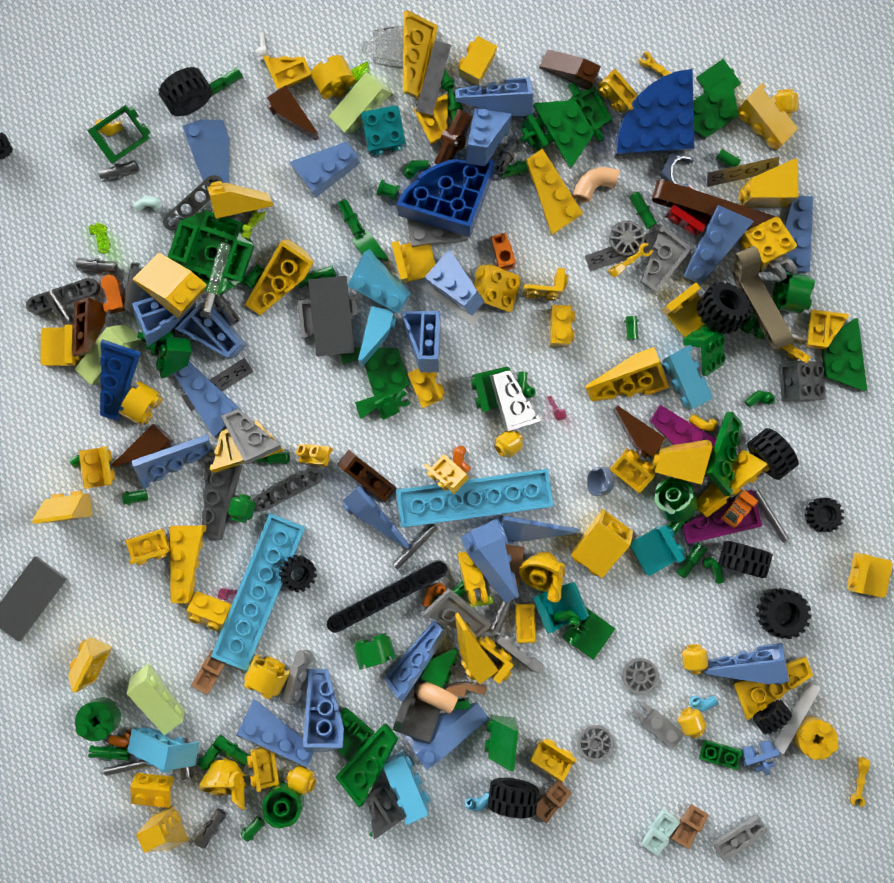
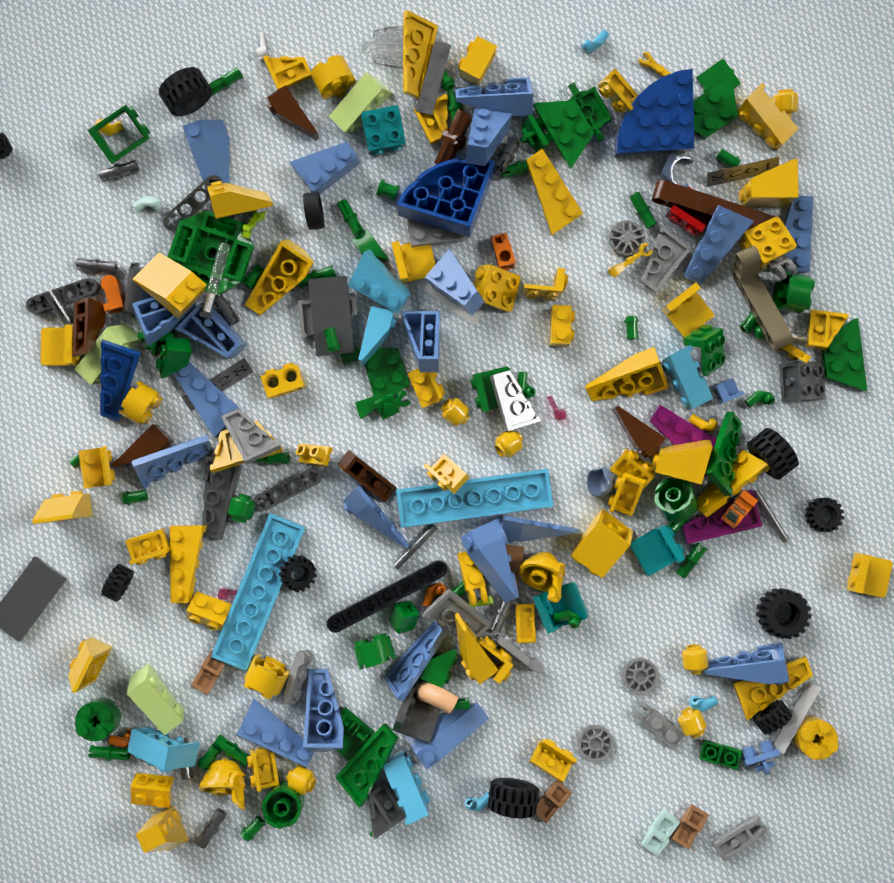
clear neon green arm [89,222,111,254] -> none
flat silver bar [104,760,151,776] -> none
clear neon green slope [351,61,370,83] -> none
green arm [403,160,429,179] -> none
medium nougat slope [445,681,487,697] -> none
orange arm [453,445,471,473] -> none
green slope [484,715,518,771] -> none
reddish brown slope [539,50,601,90] -> none
green hinge [562,608,616,660] -> none
light nougat cylinder [573,167,620,202] -> none
flat silver sticker [585,231,656,272] -> none
black tyre [697,282,752,334] -> none
green arm [702,557,725,584] -> none
black tyre [718,541,773,578] -> none
yellow piece [850,757,870,807] -> none
none -> black tyre [101,564,134,602]
none -> yellow brick [260,363,306,400]
none -> black tyre [303,192,325,230]
none -> green pin [323,327,341,353]
none -> green panel [389,600,420,634]
none -> yellow head [441,398,470,426]
none -> medium azure arm [582,30,609,53]
none -> yellow bracket [608,472,646,516]
none -> medium blue panel [711,378,745,405]

